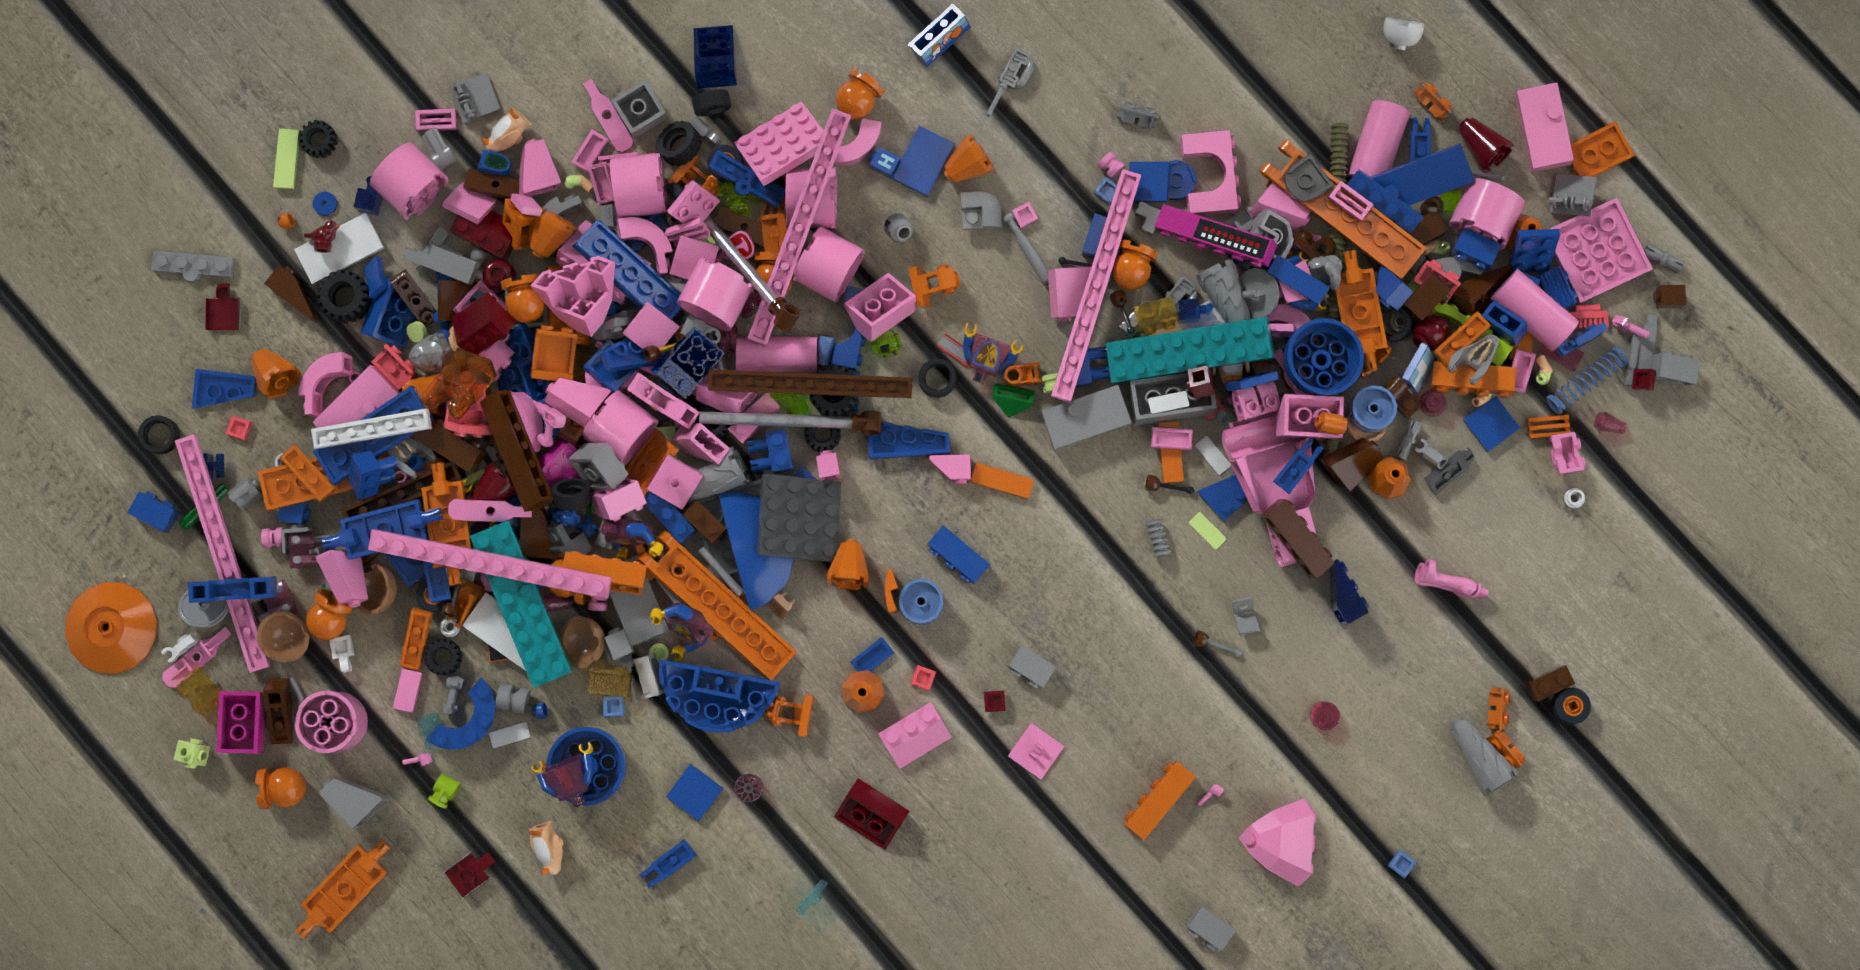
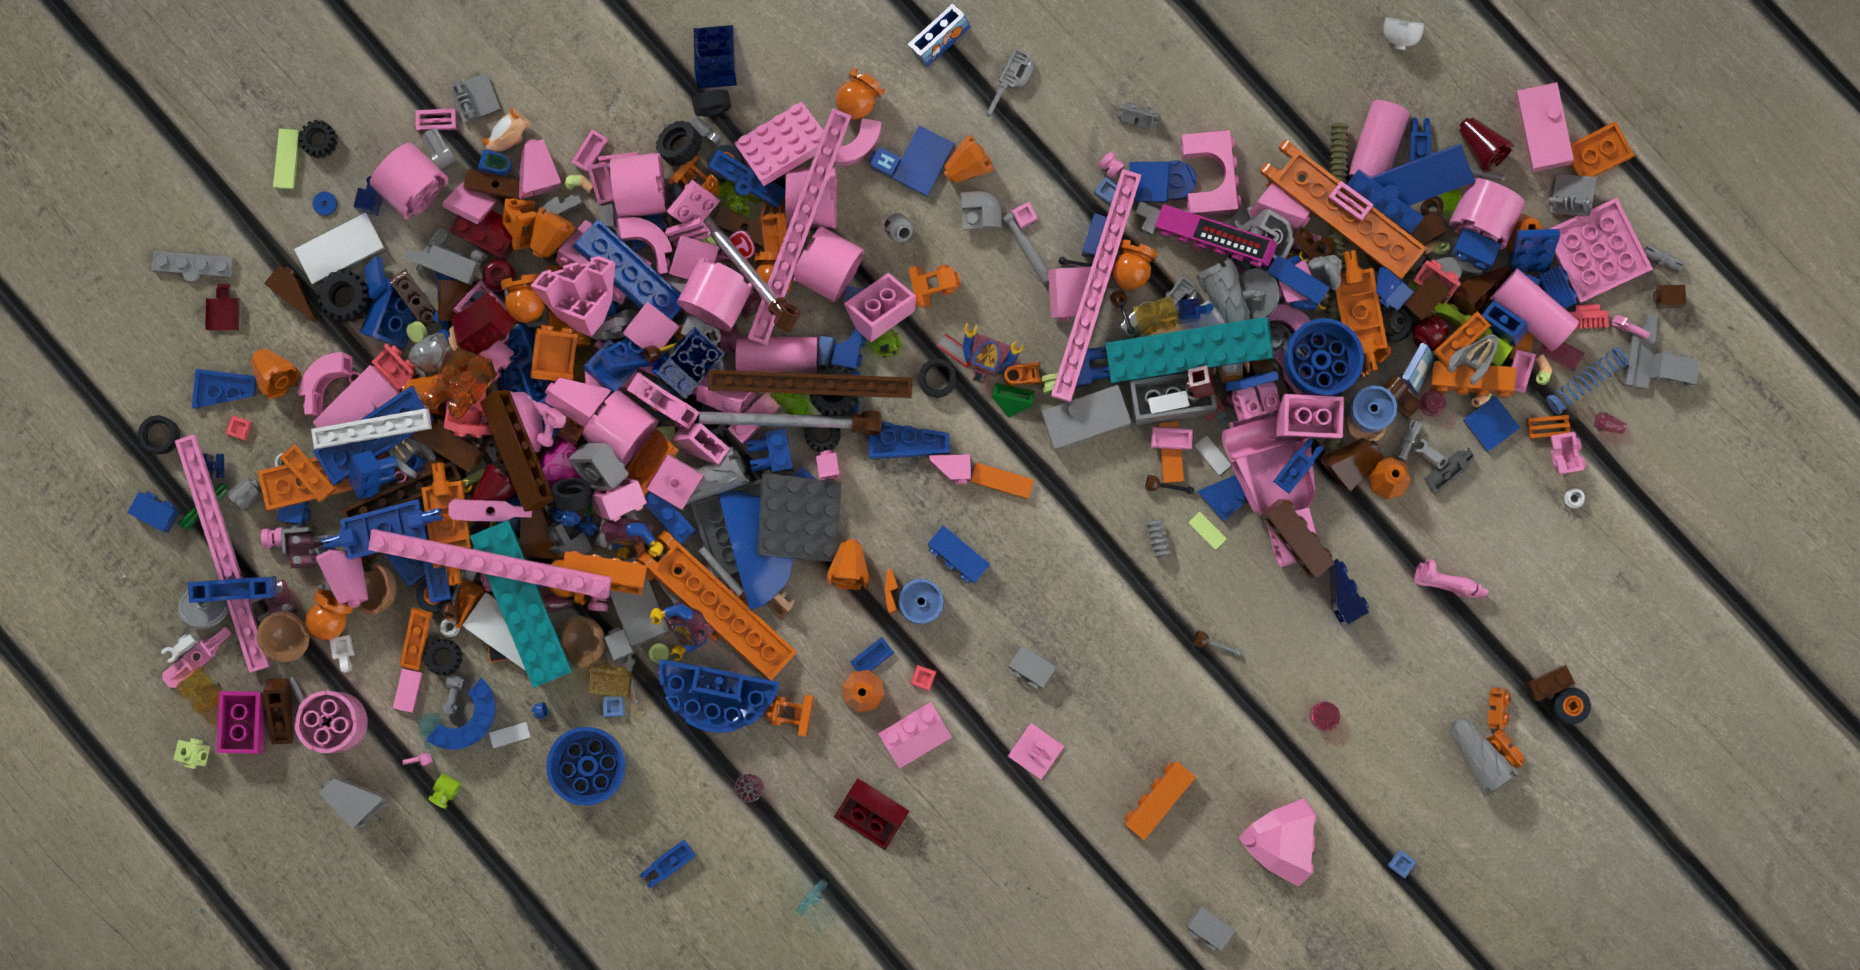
orange dish [65,582,157,674] -> none
orange tile [255,767,306,809] -> none
orange hinge [278,212,295,229] -> none
orange plate [295,839,391,939] -> none
dark red animal [304,220,340,253] -> none
dark red piece [444,852,496,899] -> none
light grey wheel [495,683,531,715] -> none
bright pink tile [510,193,542,216] -> none
light nougat animal [528,821,563,875] -> none
clear pink torso [531,742,594,807] -> none
bright pink piece [583,79,633,152] -> none
light grey brick [611,80,668,139] -> none
light grey hinge [631,653,665,699] -> none
blue tile [666,764,723,821] -> none
reddish brown brick [683,501,728,545] -> none
dark red plate [984,690,1006,712] -> none
bright pink hand [1197,784,1224,806] -> none
light grey bracket [1233,596,1260,636] -> none
bright pink plate [1270,324,1297,340] -> none
dark grey tile [1285,153,1334,202] -> none
orange brick [1315,412,1348,435] -> none
orange hinge [1414,82,1453,121] -> none
blue hinge [1556,322,1608,357] -> none
dark red plate [1631,369,1656,391] -> none

